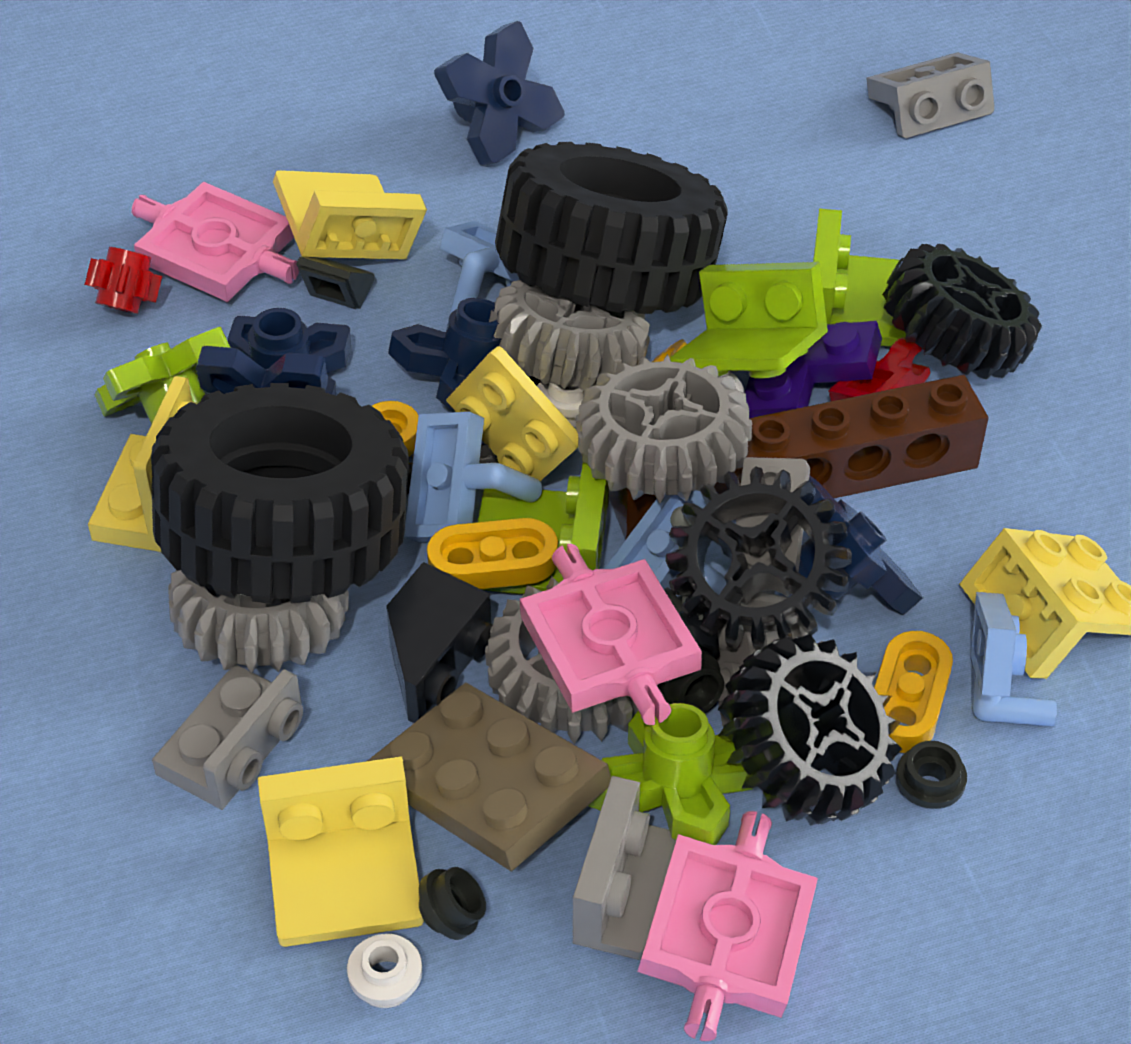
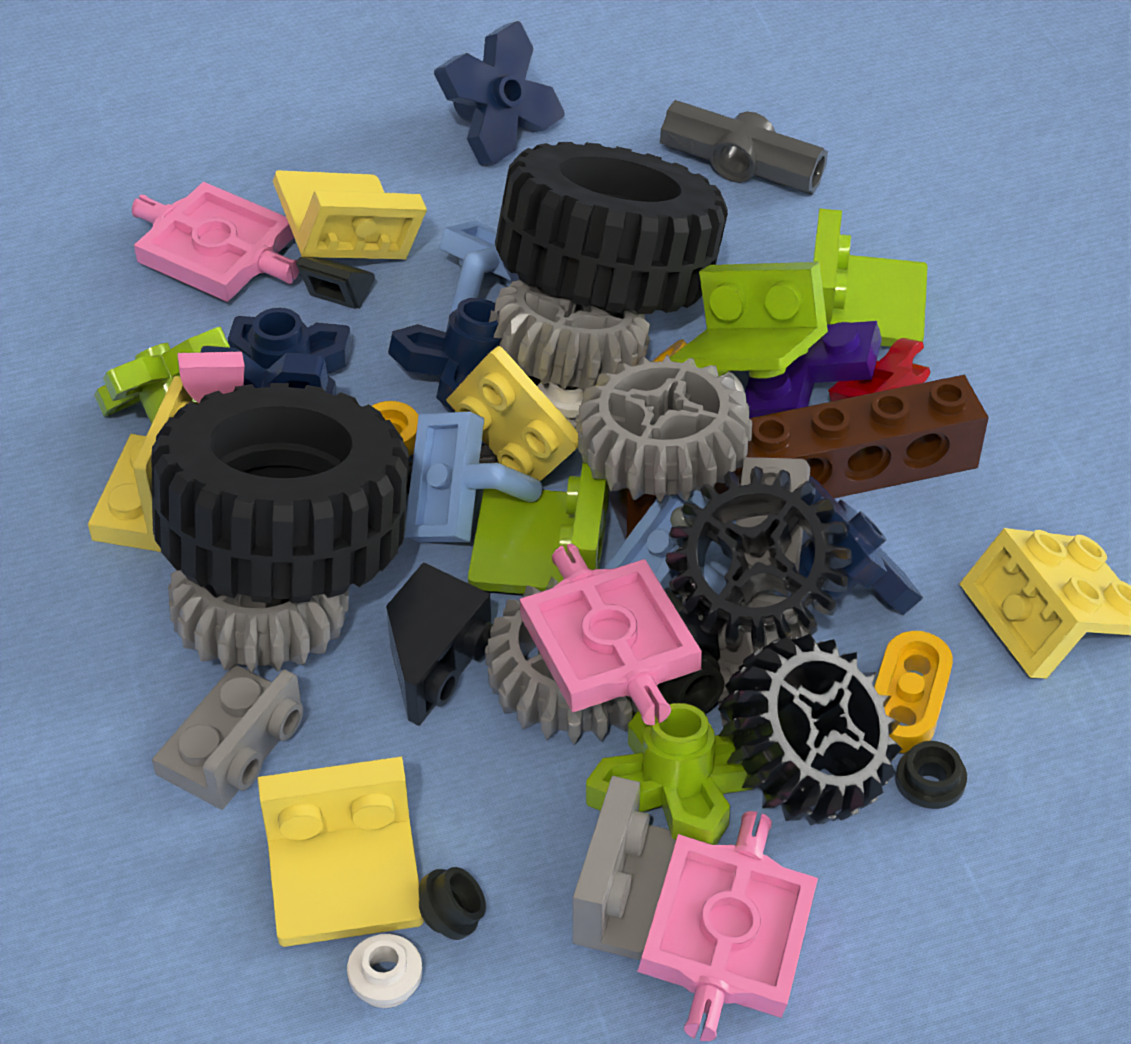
red gear [84,247,162,314] -> none
dark tan plate [367,682,611,872] -> none
yellow plate [427,518,558,589] -> none
light grey bracket [866,52,994,138] -> none
black gear [882,244,1042,379] -> none
light blue plate [970,592,1057,727] -> none
none -> bright pink tile [177,352,245,403]
none -> dark grey piece [660,100,828,195]

